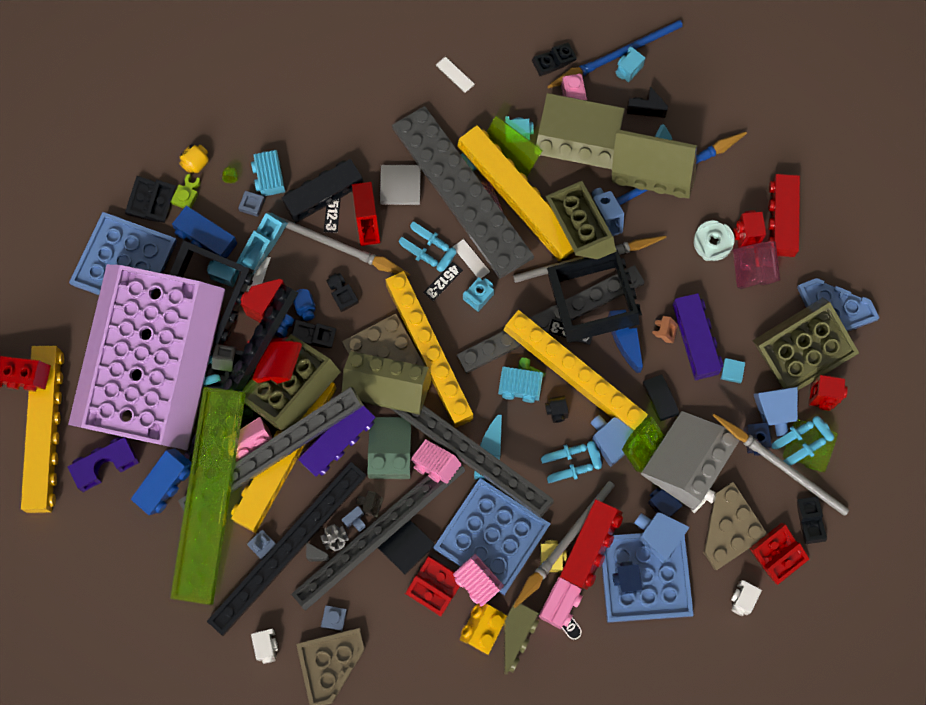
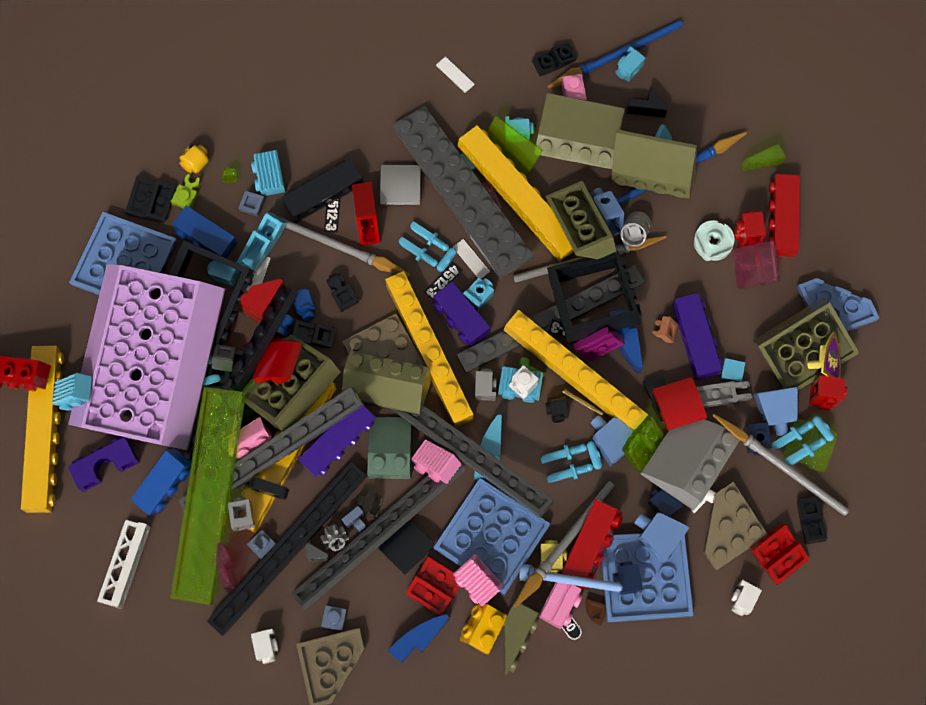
none -> medium azure brick [52,373,92,410]
none -> white fence [97,520,151,609]
none -> clear pink slope [216,542,237,593]
none -> light grey brick [228,497,256,532]
none -> black beam [248,477,290,500]
none -> blue slope [388,614,450,664]
none -> dark purple brick [432,282,490,347]
none -> light grey brick [475,369,496,401]
none -> white brick [509,365,539,400]
none -> light blue piece [520,564,622,592]
none -> sticker [563,390,604,415]
none -> magenta plate [573,327,625,361]
none -> reddish brown tile [585,599,606,626]
none -> light grey wheel [621,211,651,247]
none -> red slope [653,377,707,431]
none -> light grey hinge [696,381,753,408]
none -> clear neon green slope [741,145,786,172]
none -> shield [807,332,841,378]

